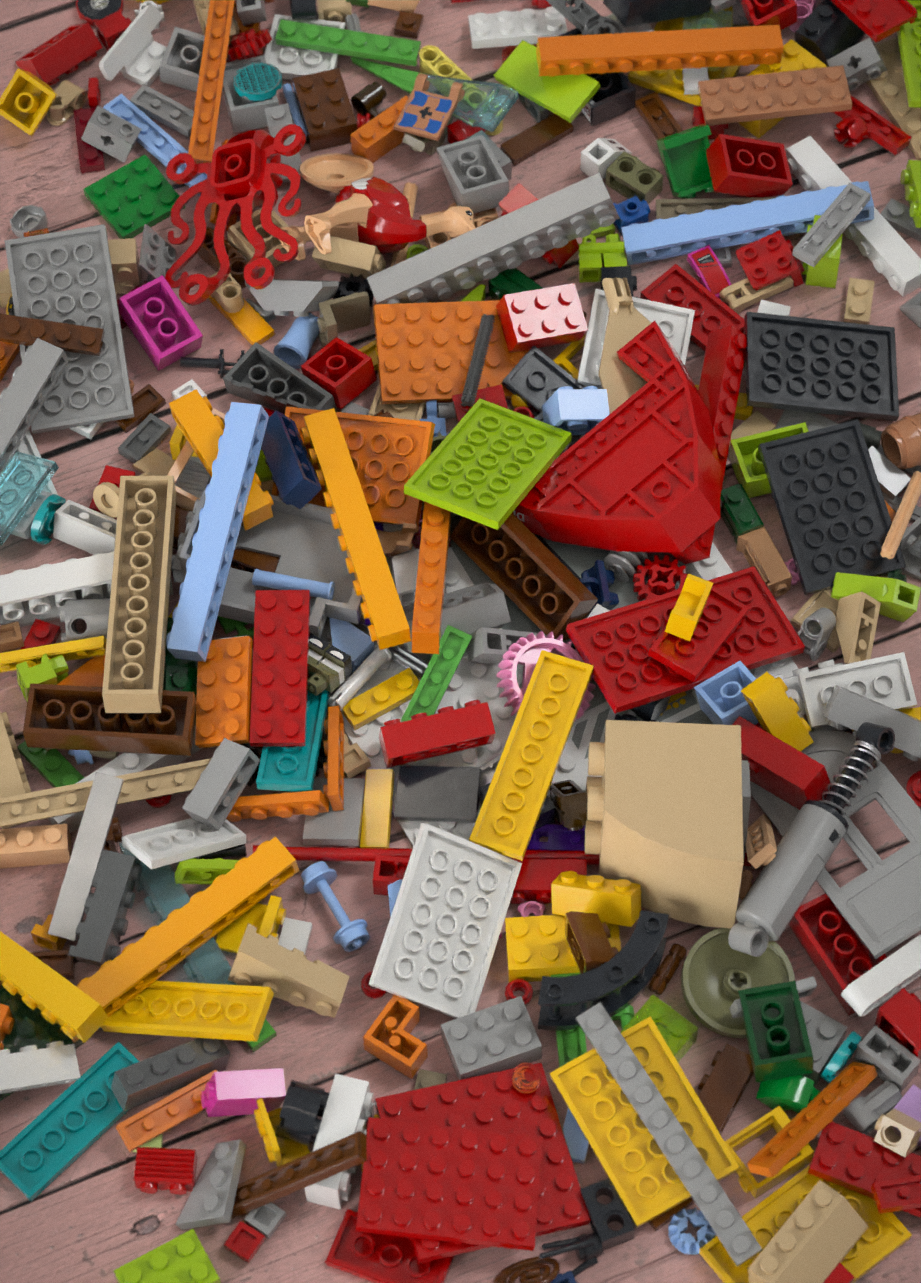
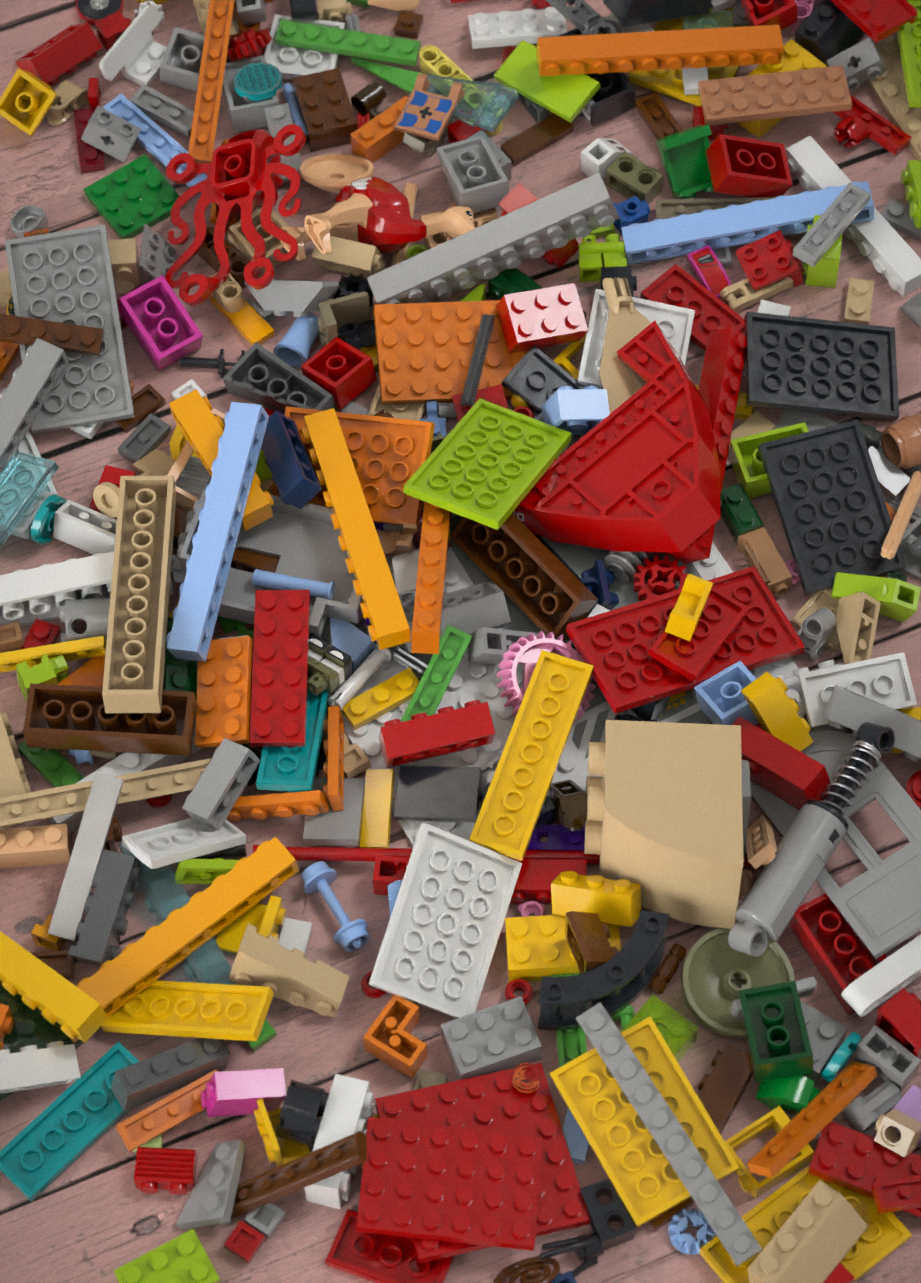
none -> black plate [338,320,376,350]

